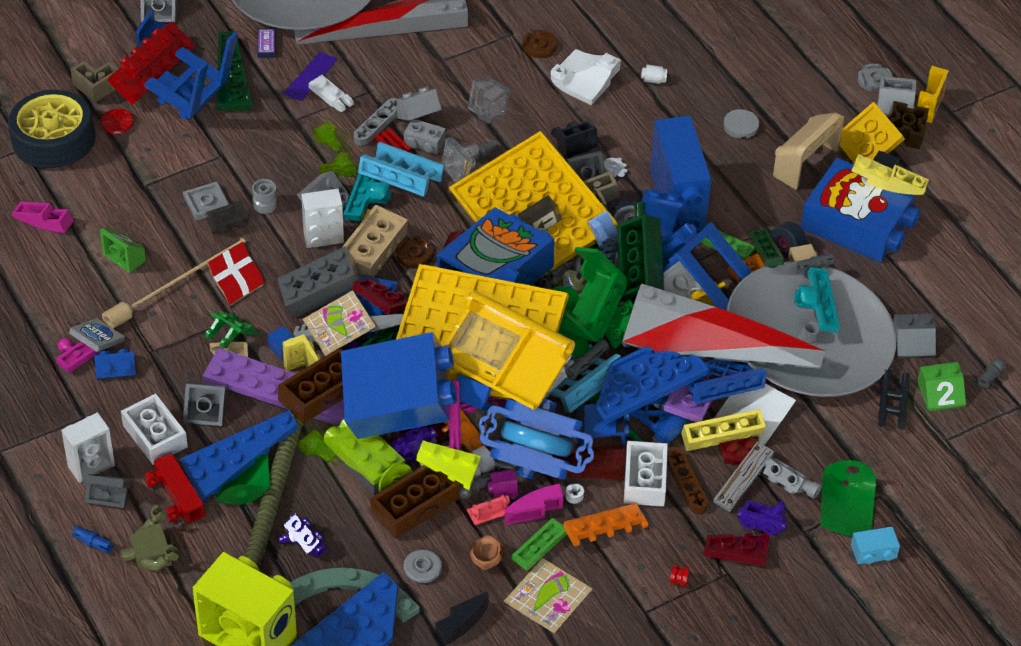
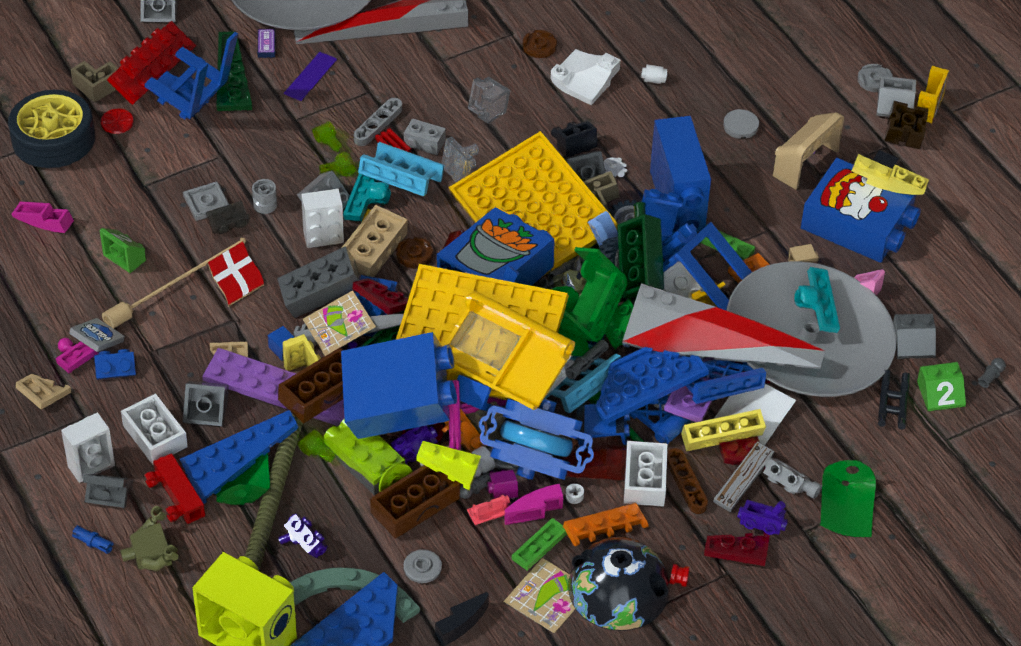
blue panel [136,10,167,48] -> none
green plate [205,311,260,348] -> none
white hinge [309,75,354,112] -> none
light grey slope [396,86,441,120] -> none
dark grey pin [467,140,499,161] -> none
nougat hair [469,535,504,571] -> none
clear smoke brick [517,195,562,230] -> none
dark green plate [749,229,784,268] -> none
black wheel [770,222,806,258] -> none
dark grey pin [796,253,835,274] -> none
yellow plate [839,102,905,163] -> none
medium azure brick [851,527,900,564] -> none
none -> tan wing [16,374,71,409]
none -> black piece [568,537,670,631]
none -> bright pink slope [854,269,885,296]

